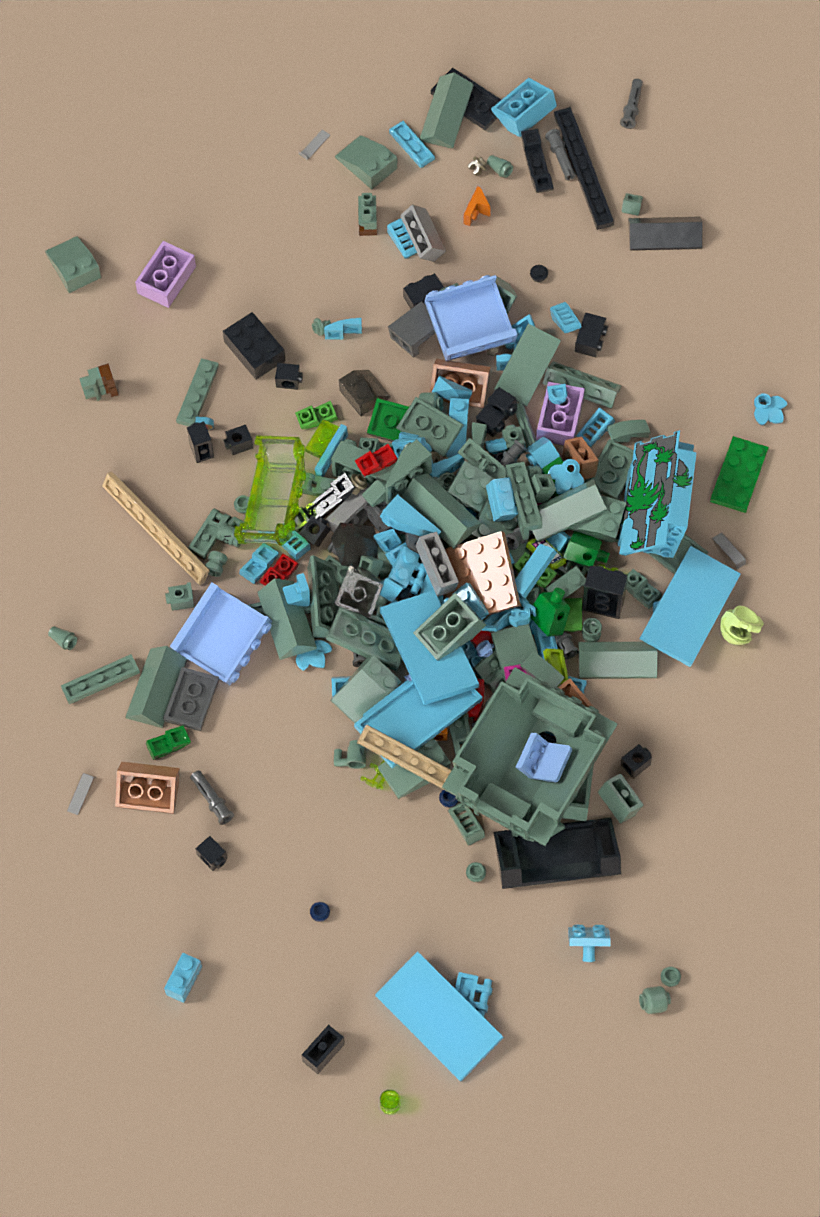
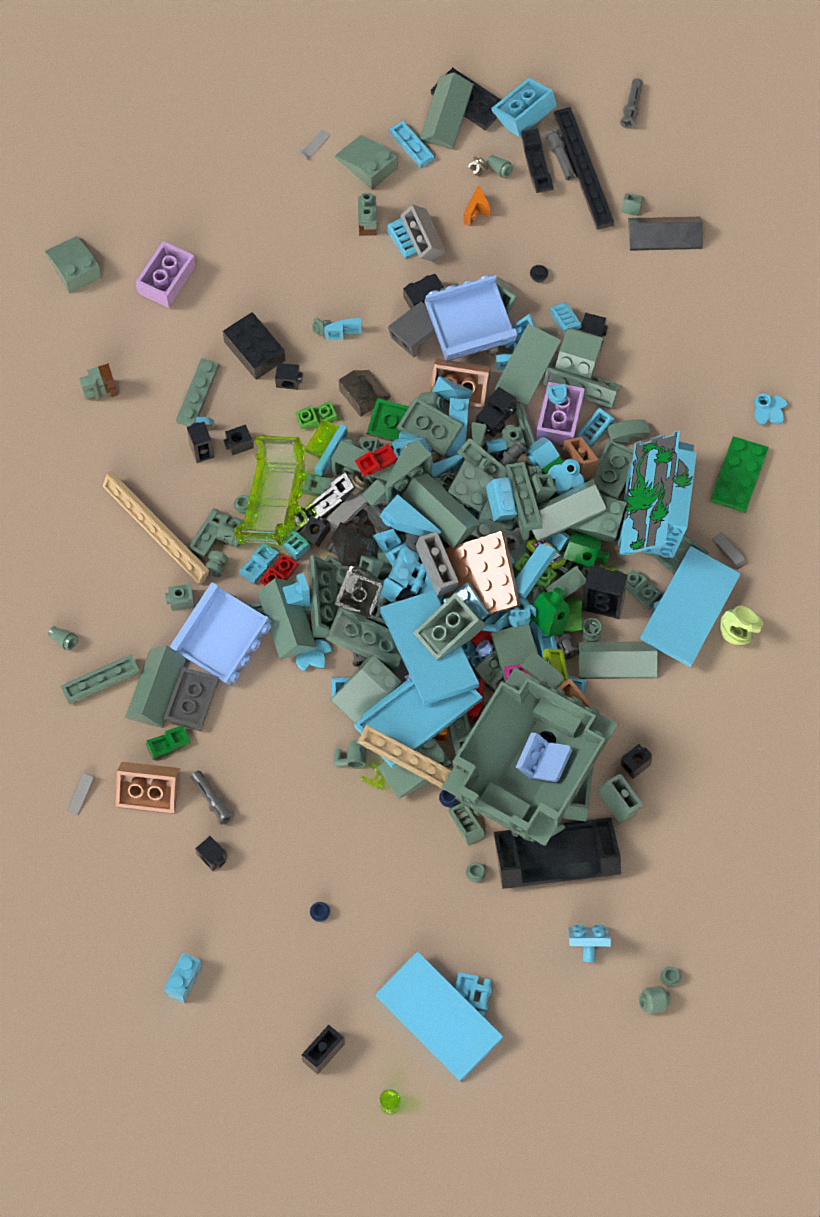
none -> sand green slope [555,327,603,378]

